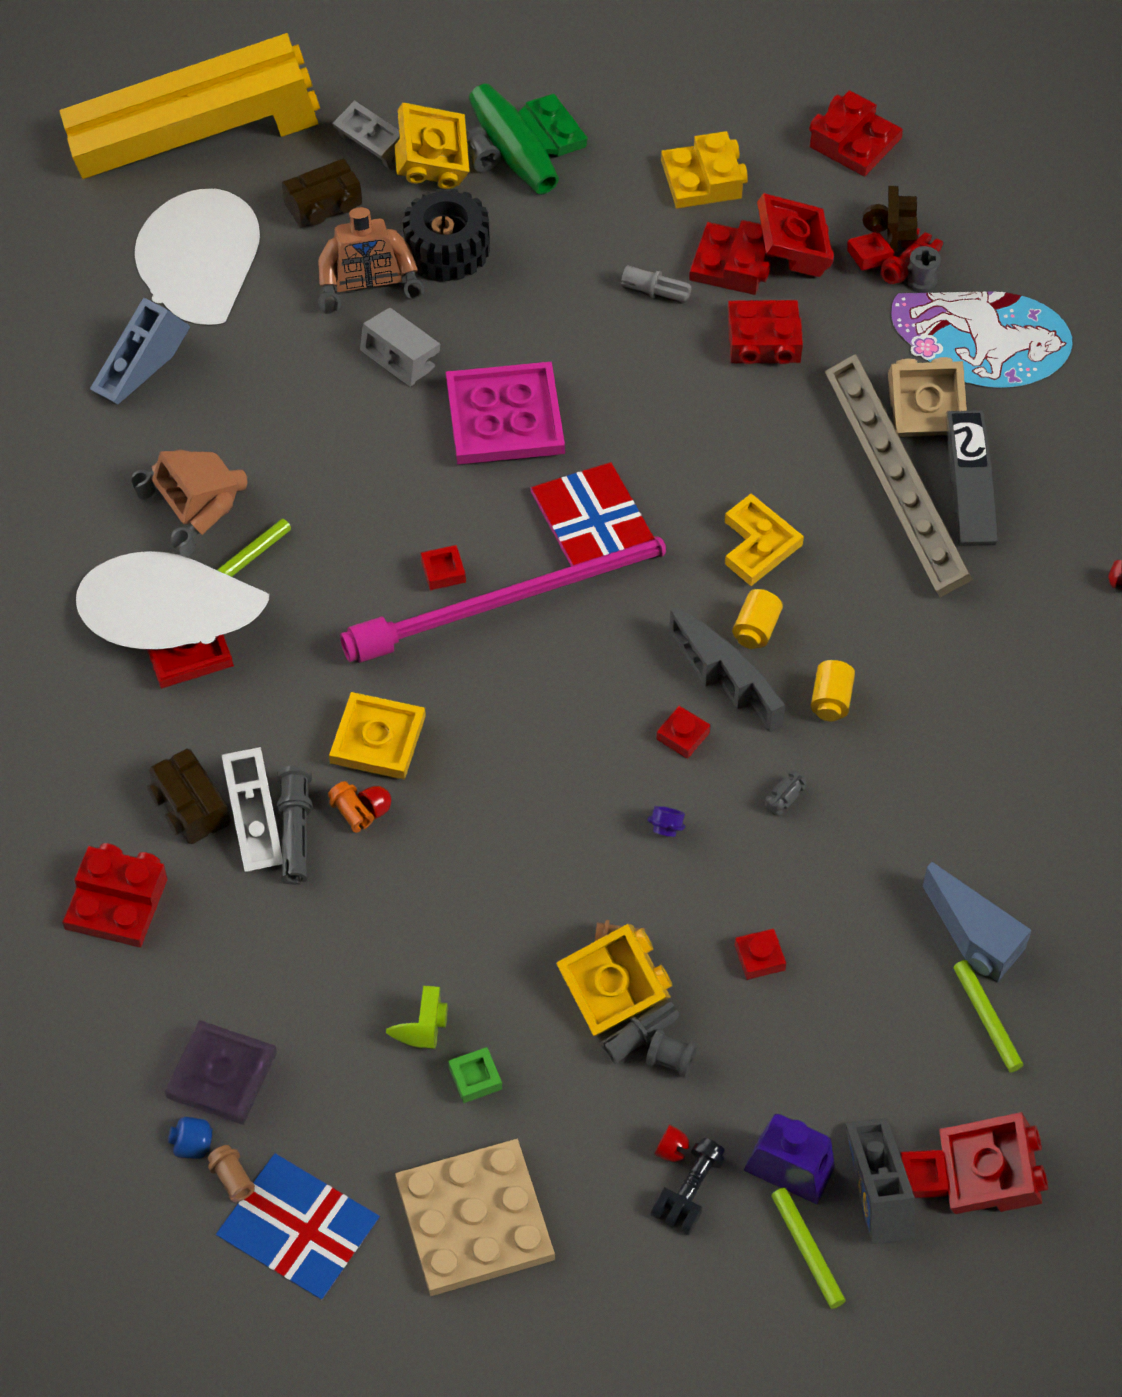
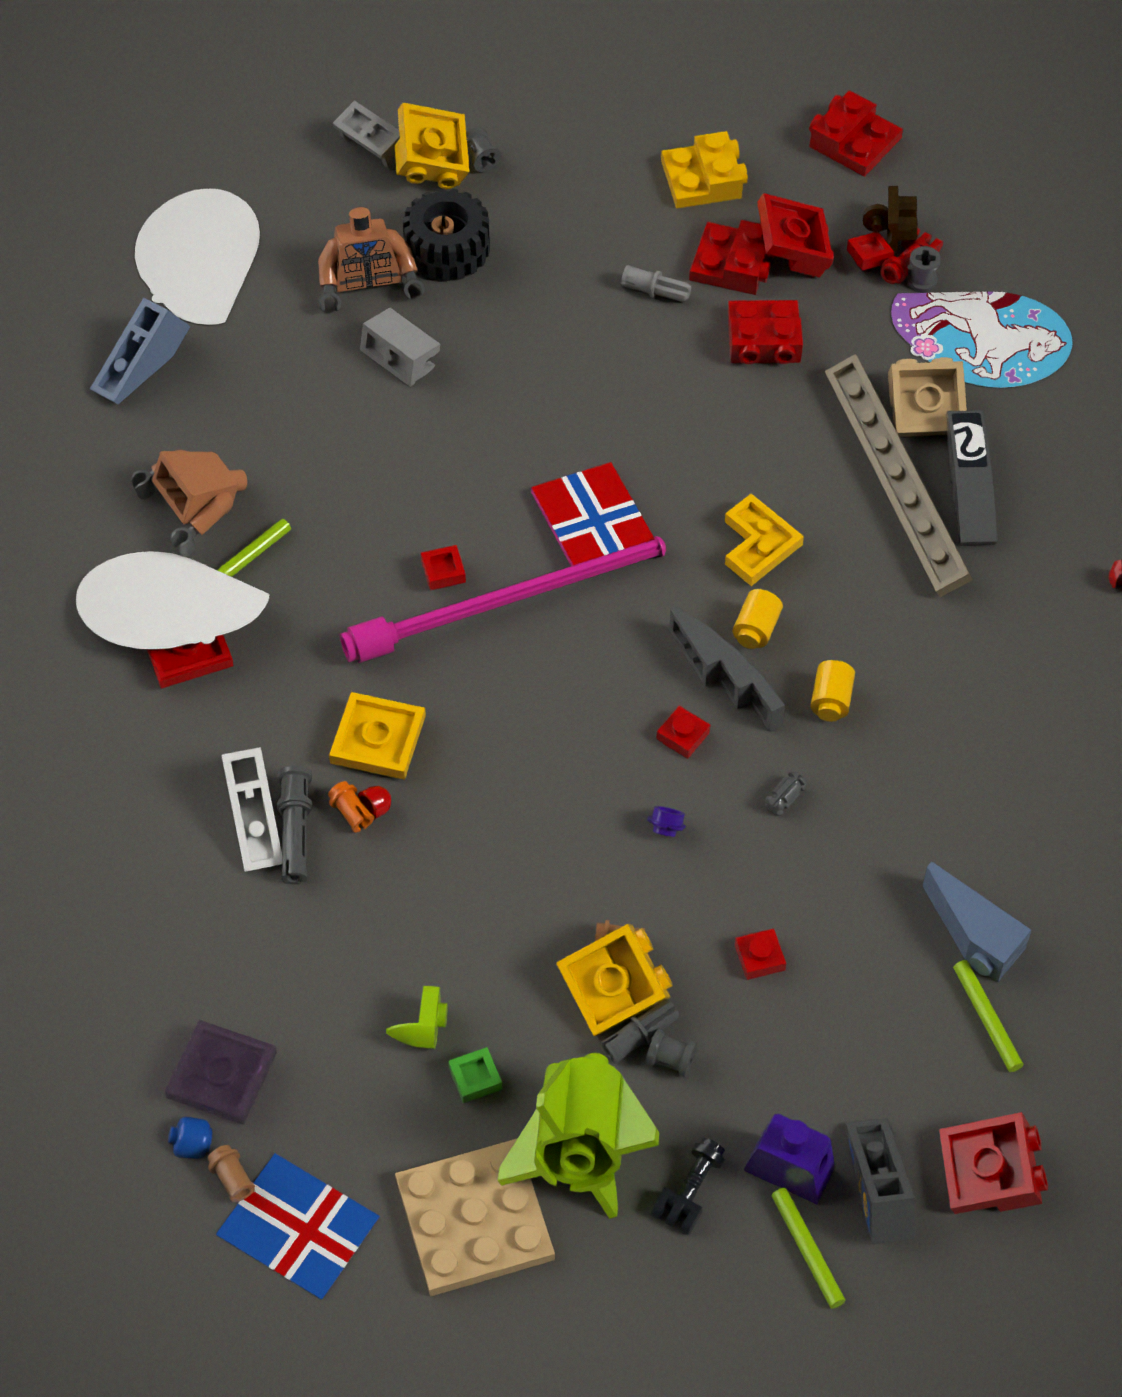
yellow brick [59,33,320,179] -> none
red plate [63,843,168,948] -> none
dark brown brick [147,748,231,844] -> none
dark brown brick [282,158,362,229] -> none
dark pink plate [446,361,565,465] -> none
green plate [469,83,588,195] -> none
red hinge [654,1124,690,1162] -> none
red plate [900,1150,948,1198] -> none
none -> lime brick [498,1053,659,1219]

